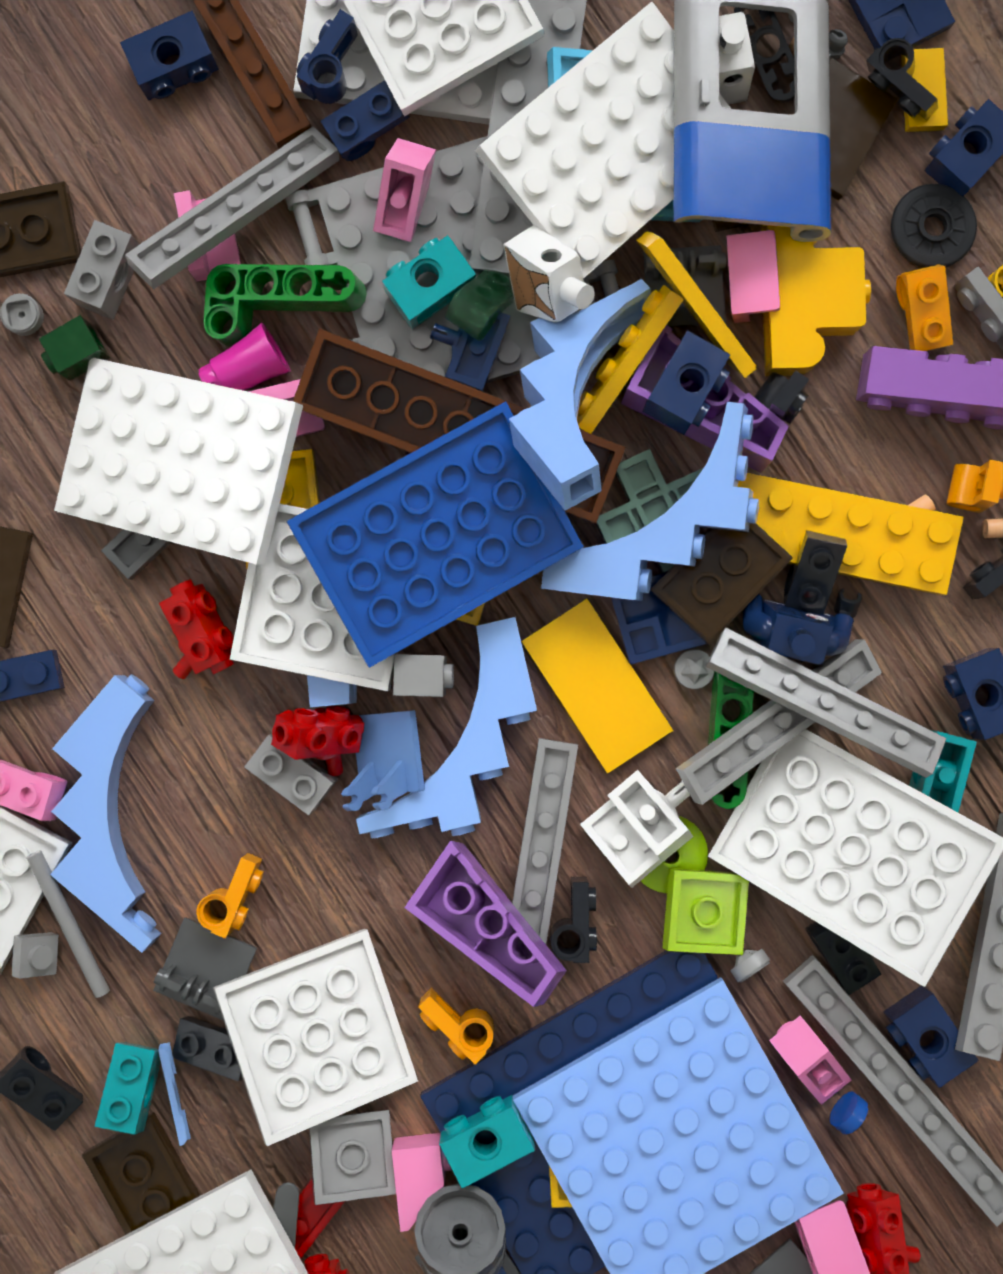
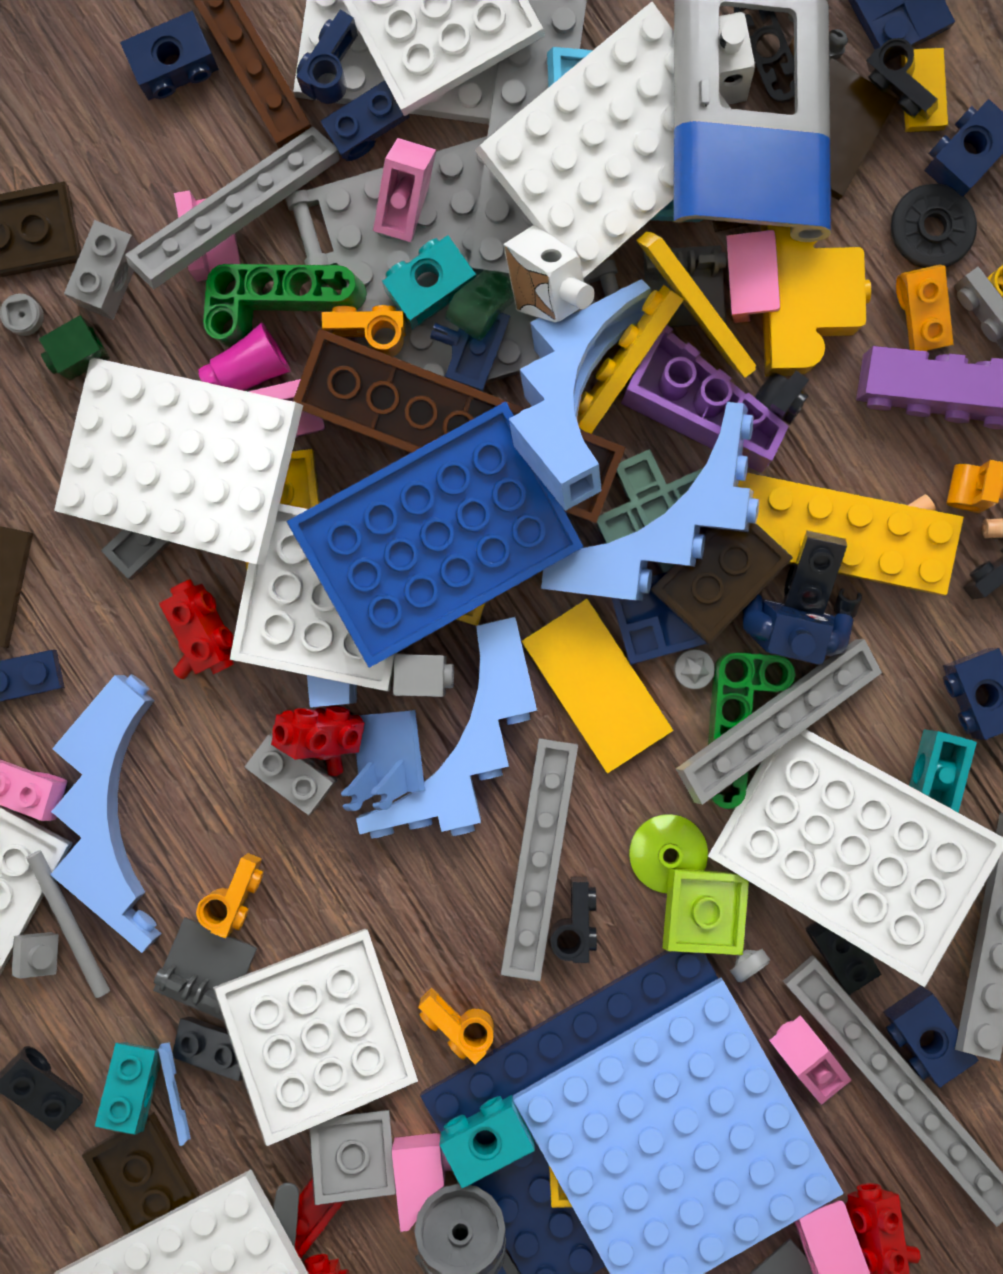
medium lavender wedge [404,841,567,1007] -> none
white plate [580,770,694,888] -> none
dark blue brick [642,330,730,435] -> none
light grey plate [706,627,947,778] -> none
blue tile [830,1091,868,1134] -> none
none -> light orange plate [322,305,406,357]

